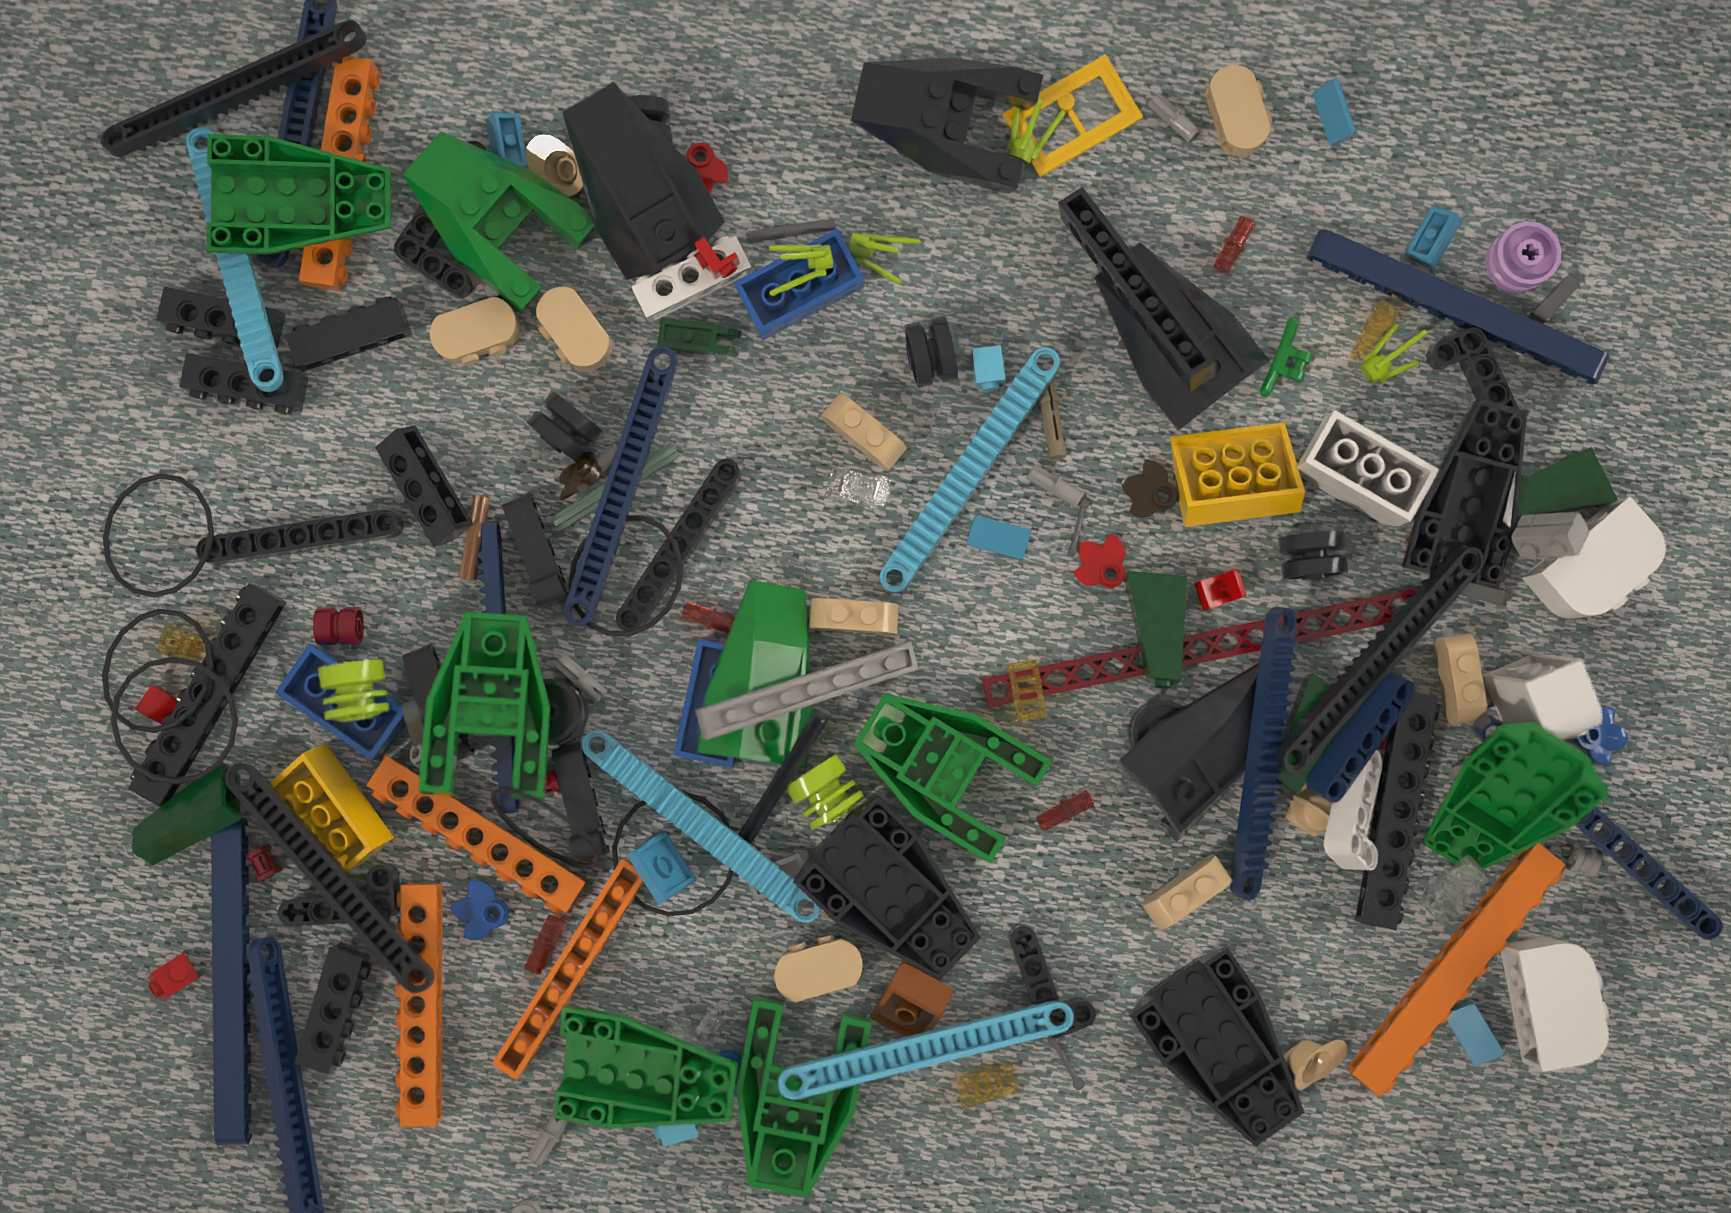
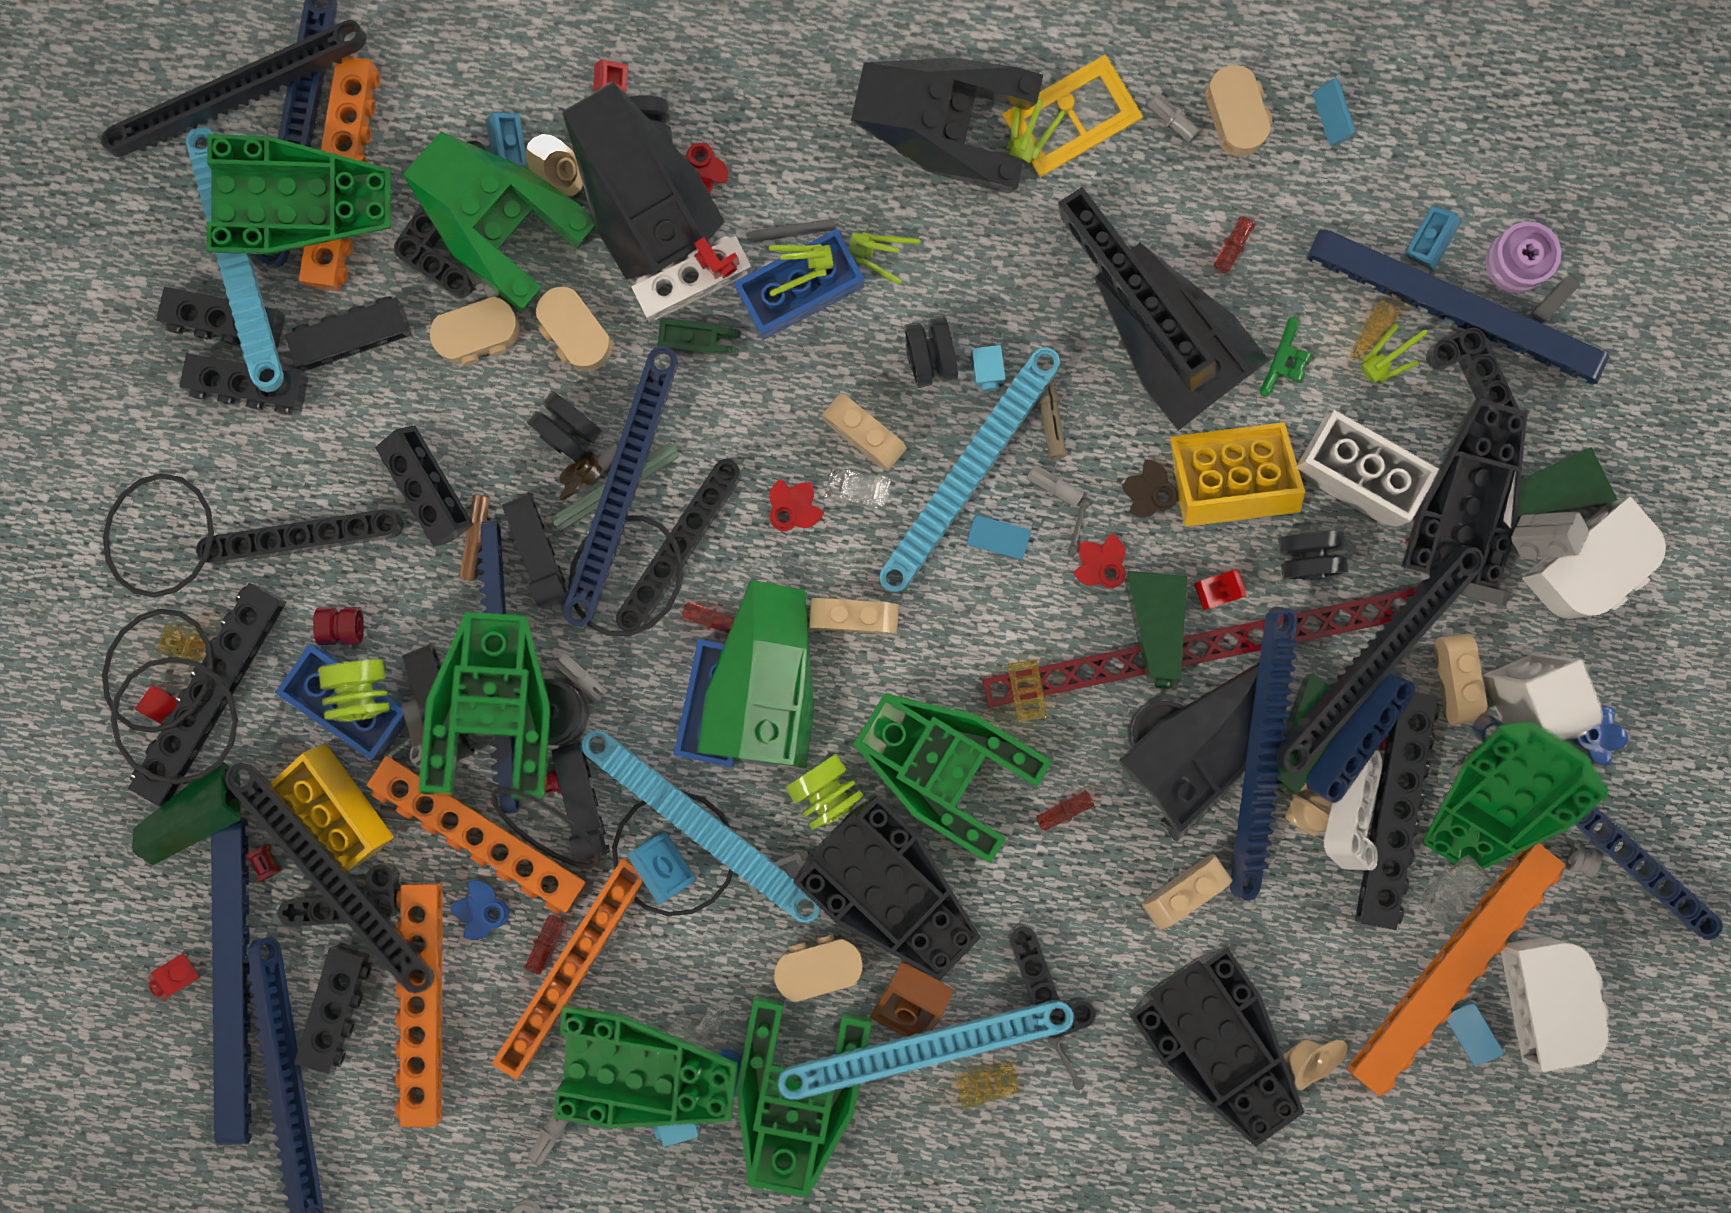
light grey tile [696,641,919,739] -> none
black axle [738,710,829,843] -> none
none -> red slope [593,59,628,93]
none -> red plate [769,480,824,531]

